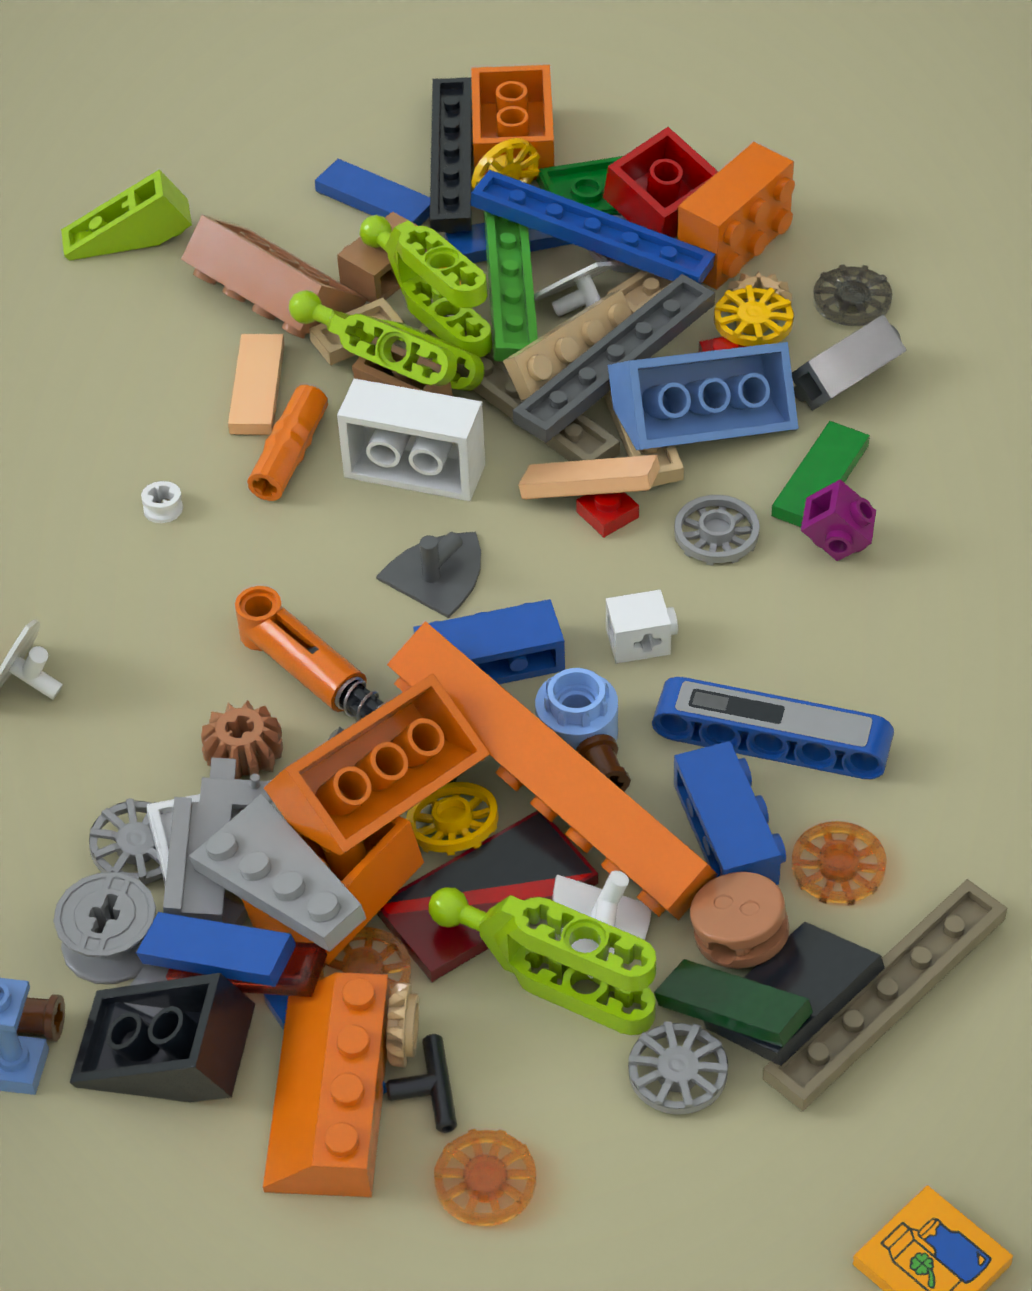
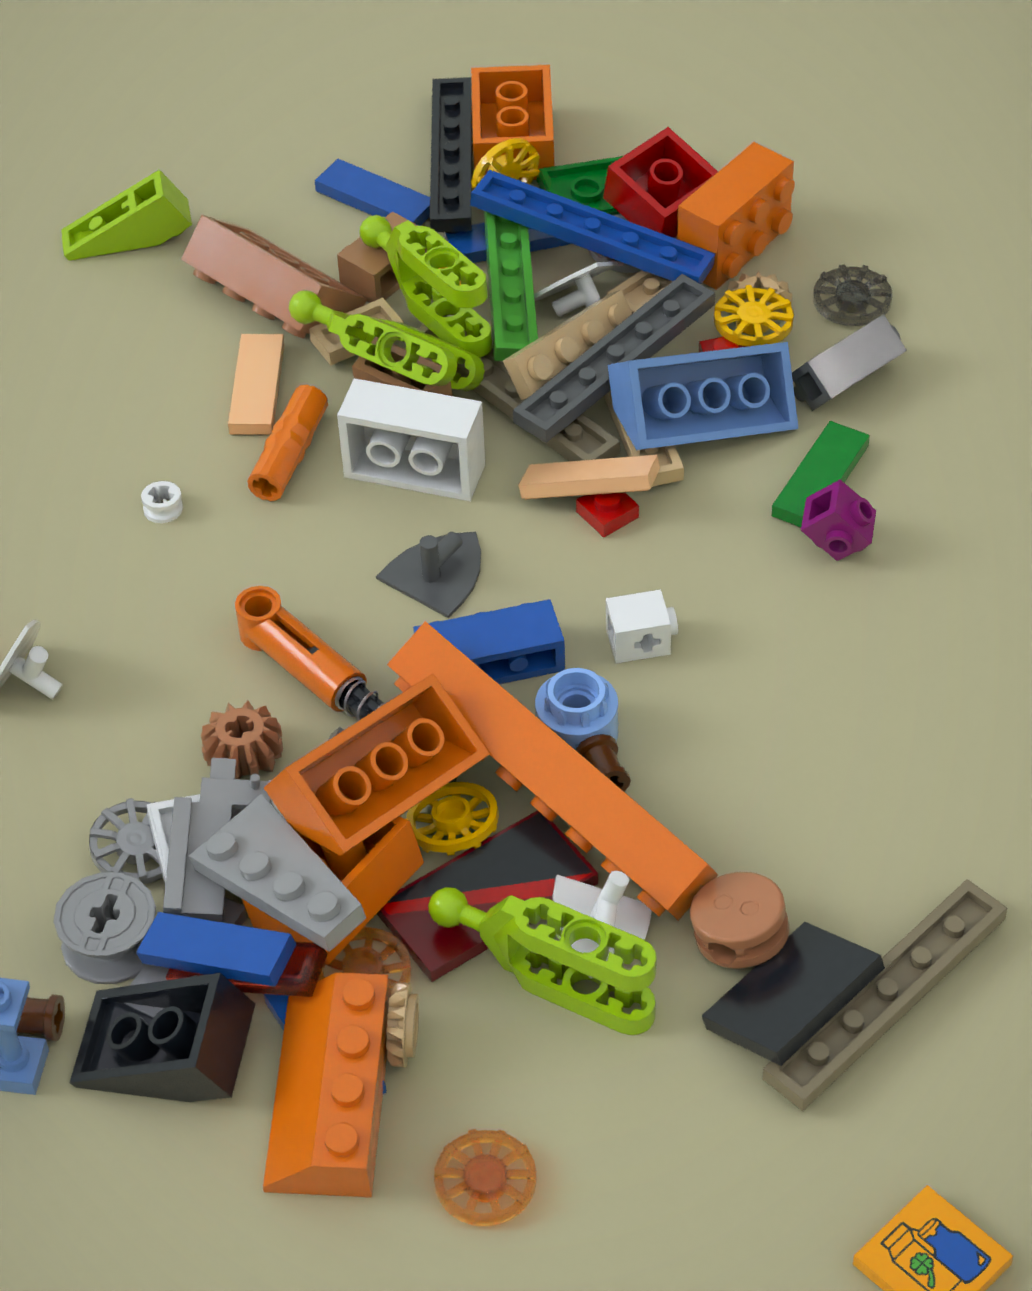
black piece [386,1034,457,1133] -> none
light grey wheel [628,1021,728,1114] -> none
blue beam [652,677,894,779] -> none
dark green tile [654,959,813,1047] -> none
blue brick [674,741,786,885] -> none
light grey wheel [675,495,760,566] -> none
clear orange wheel [792,821,886,905] -> none

